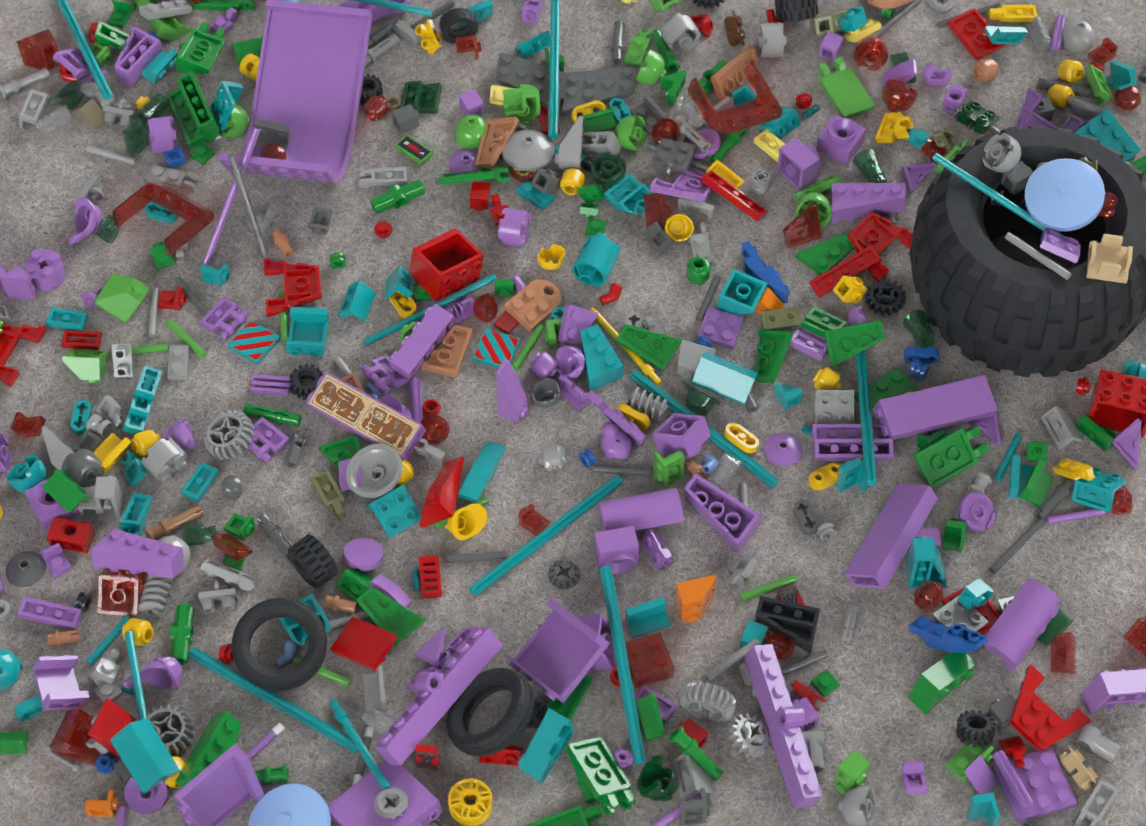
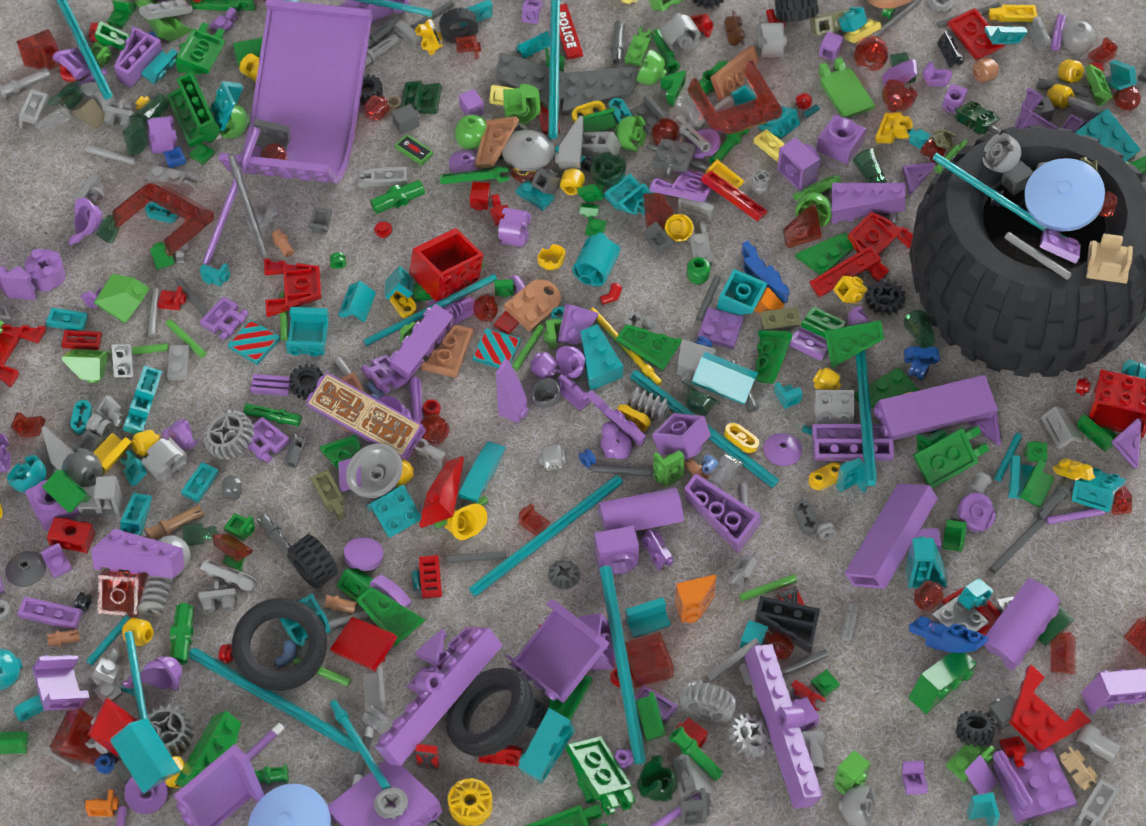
none -> red tile [550,3,583,60]
none -> black hinge [937,31,964,68]

